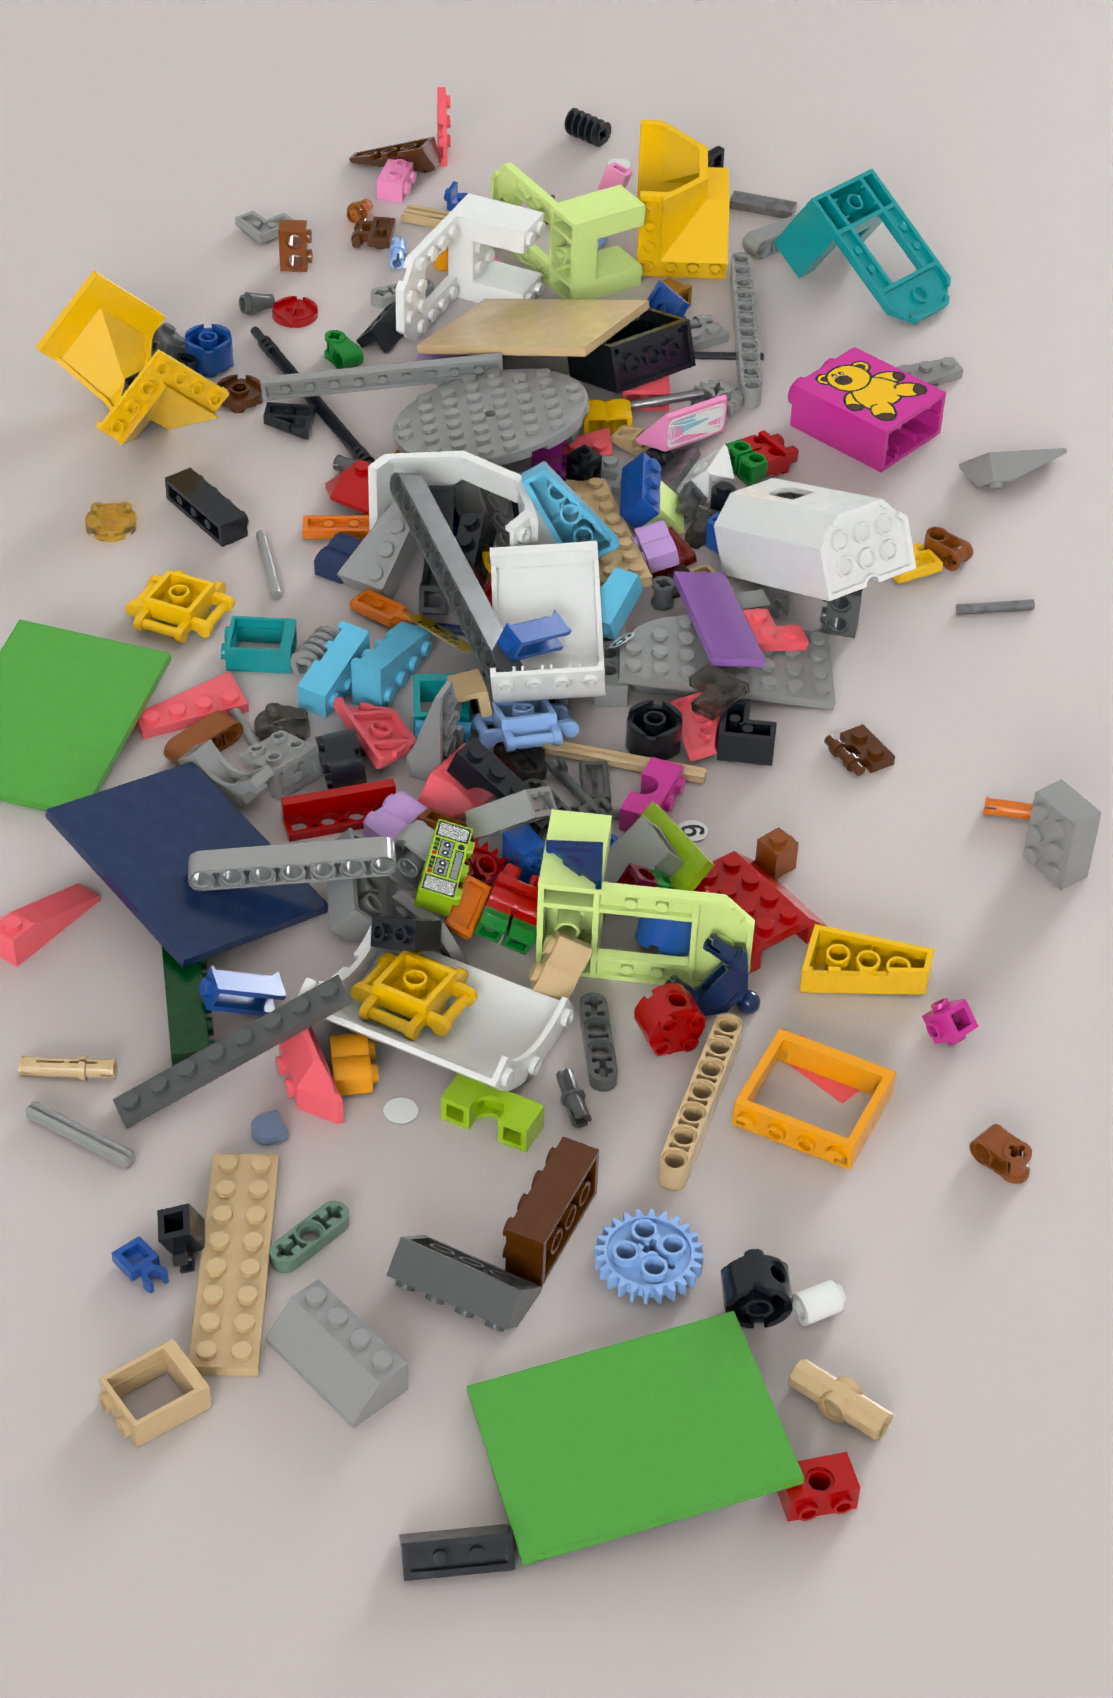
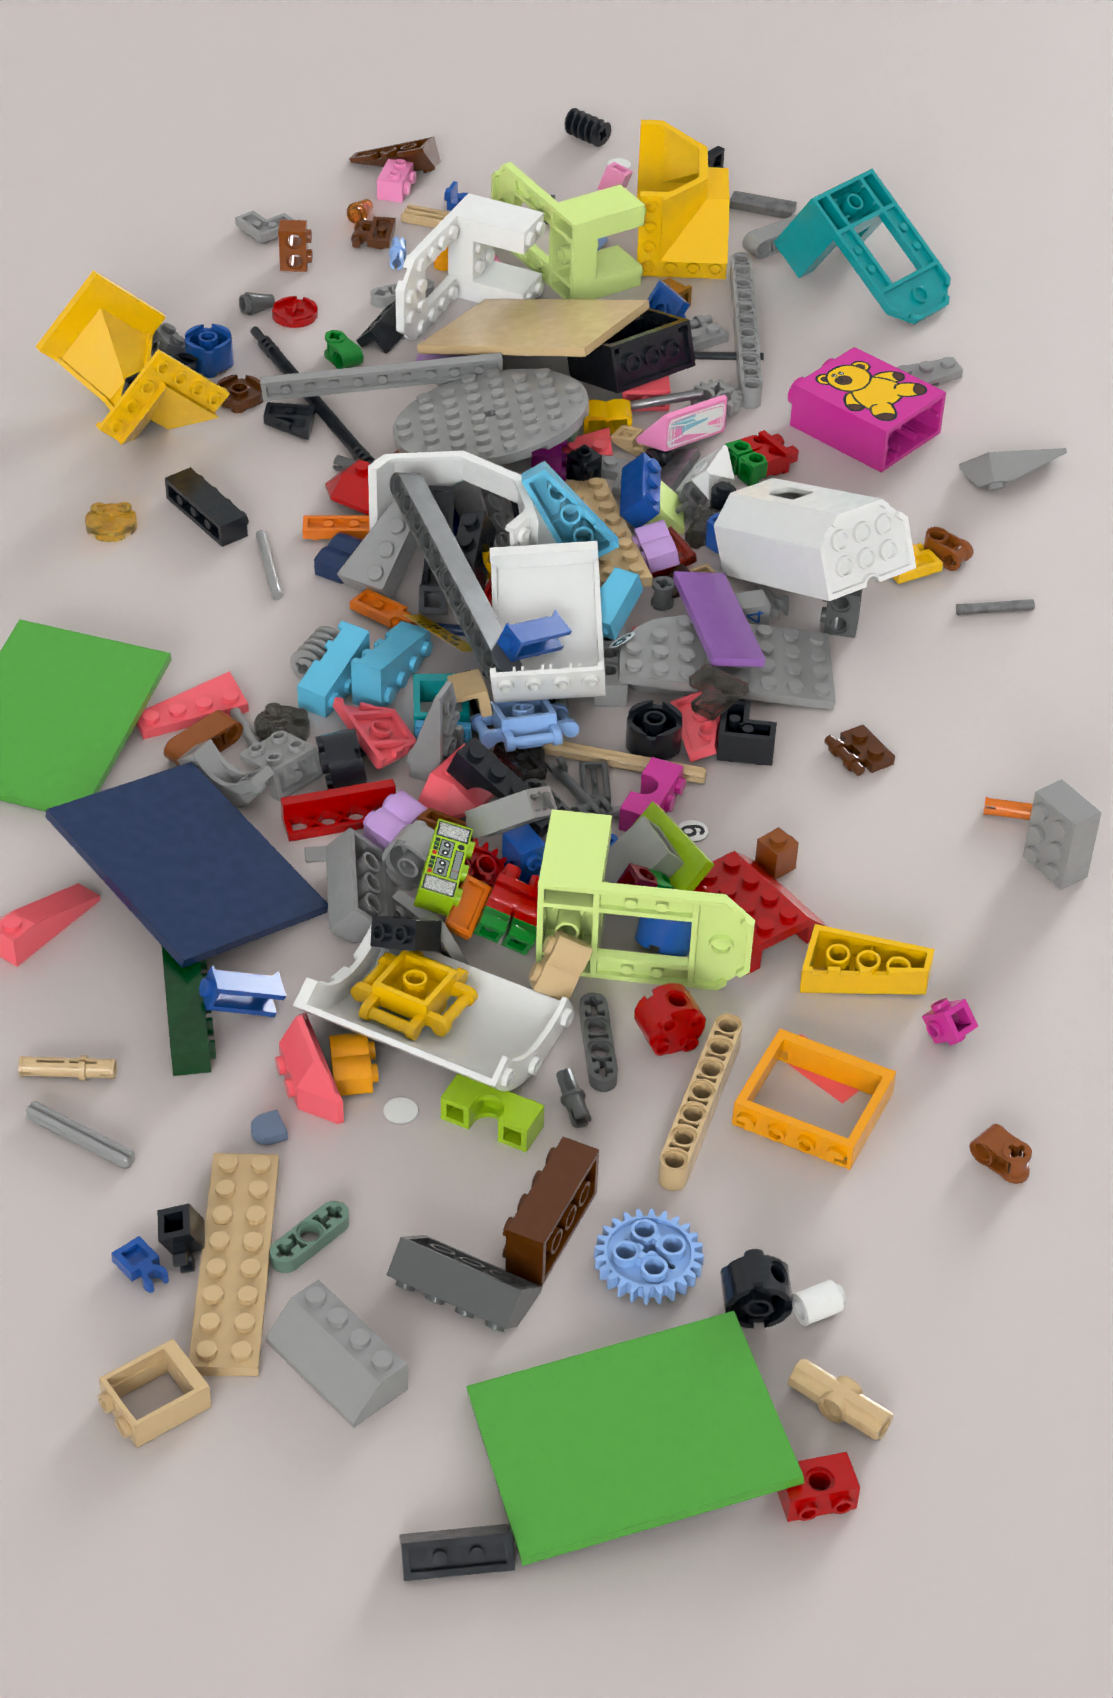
dark grey plate [113,975,354,1128] -> none
yellow brick [125,569,235,643] -> none
light grey beam [188,836,397,891] -> none
teal window [221,616,297,674] -> none
coral wing [437,87,451,166] -> none
clear blue tile [546,840,603,890] -> none
dark blue connector [665,933,761,1016] -> none
coral plate [743,608,809,652] -> none

